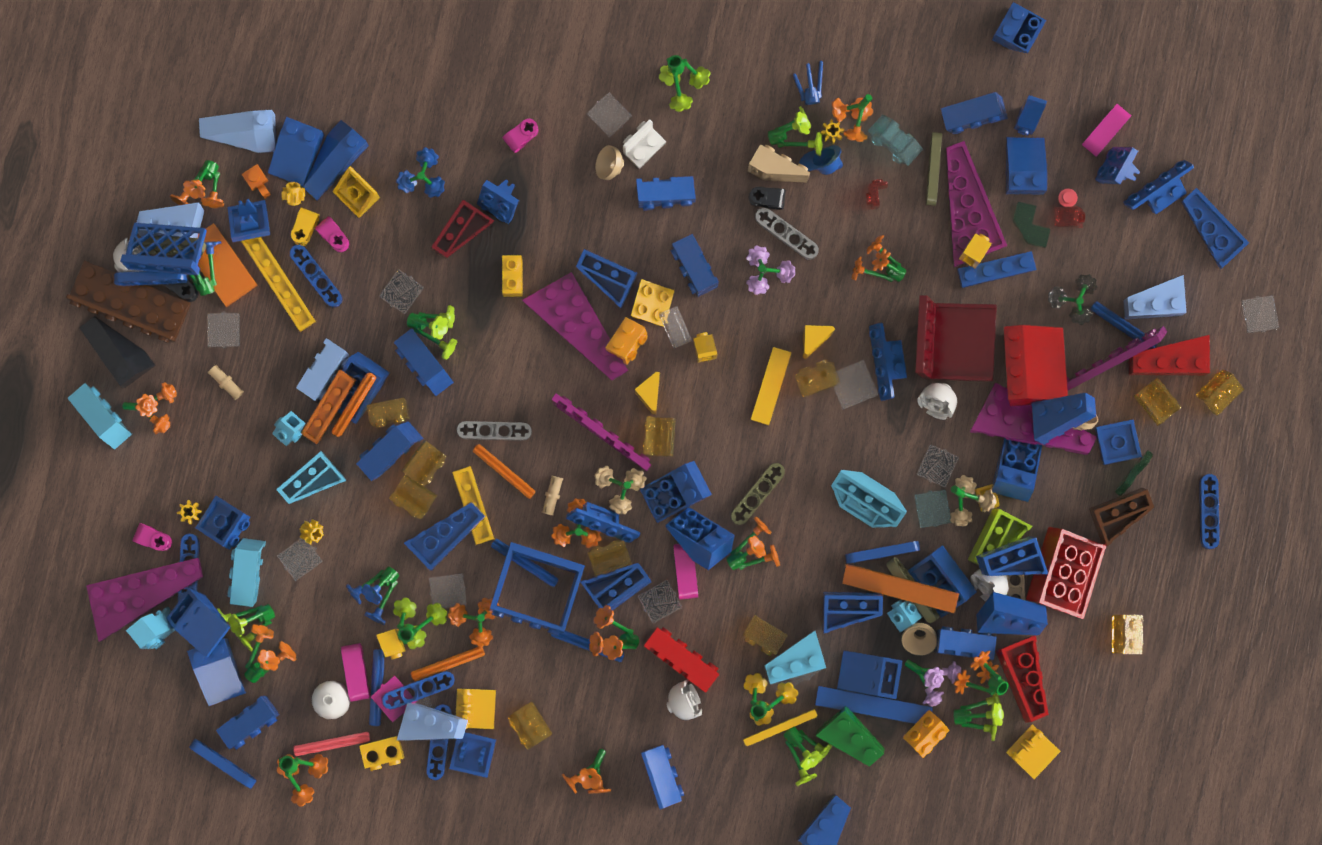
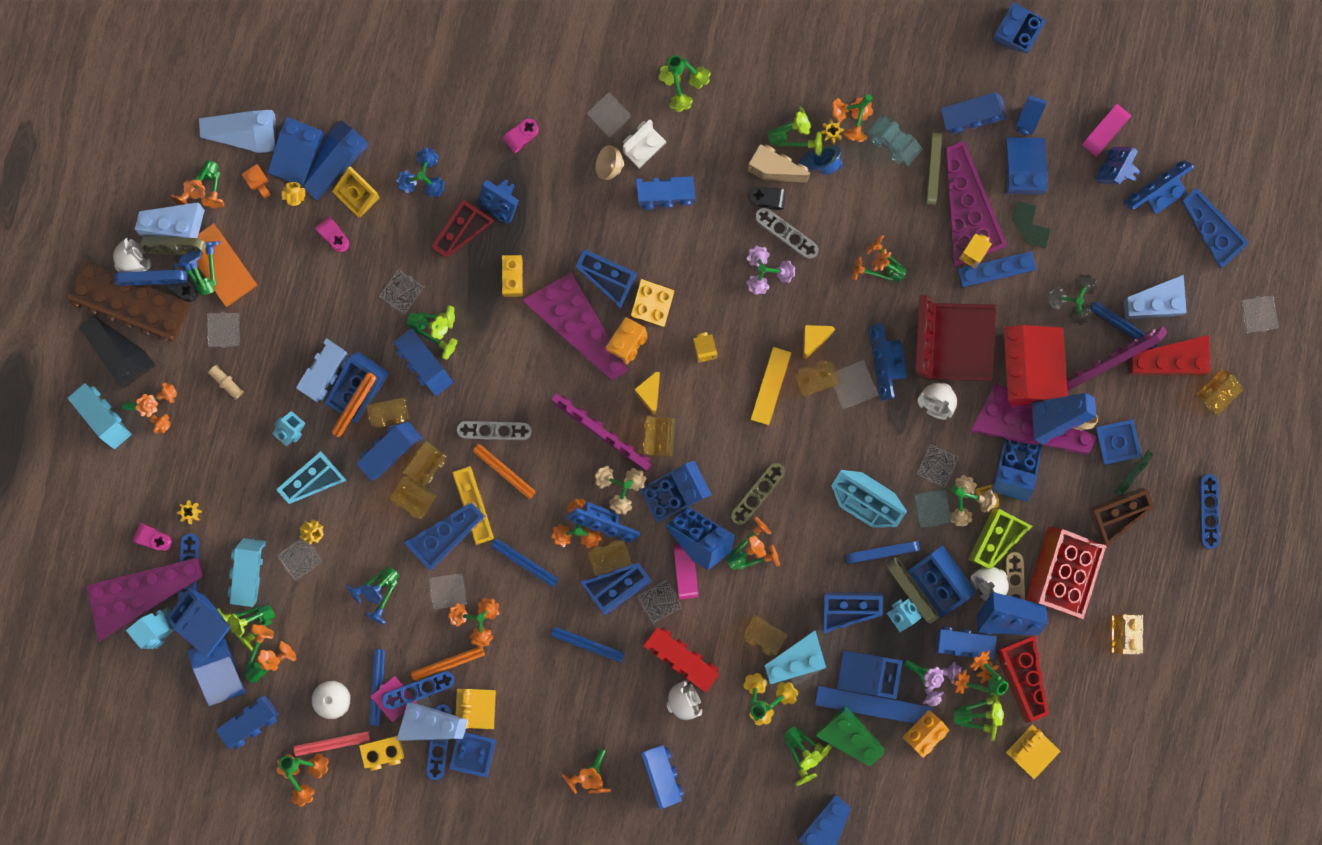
blue fence [120,223,207,275] -> none
blue beam [189,738,257,789] -> none
blue plate [195,496,251,550] -> none
blue plate [227,199,270,242] -> none
yellow tile [241,237,316,332] -> none
blue beam [290,245,343,308] -> none
yellow piece [291,208,320,246] -> none
orange tile [301,370,356,444] -> none
dark pink beam [341,643,370,702] -> none
yellow slope [376,629,406,660] -> none
lime plant [393,598,447,650] -> none
blue window [489,542,585,635] -> none
clear yellow bracket [508,702,552,750] -> none
tan pin [542,476,563,516] -> none
orange plant [589,605,639,660] -> none
clear tile [659,306,692,349] -> none
blue wedge [670,234,719,297] -> none
yellow tile [743,709,818,746] -> none
blue plant [793,61,823,105] -> none
orange tile [842,564,959,613] -> none
clear red bracket [866,179,888,209] -> none
tan piece [902,623,937,655] -> none
blue wedge [976,536,1048,576] -> none
clear red bracket [1055,206,1085,228] -> none
coral plate [1058,189,1078,208] -> none
clear yellow bracket [1134,378,1181,426] -> none

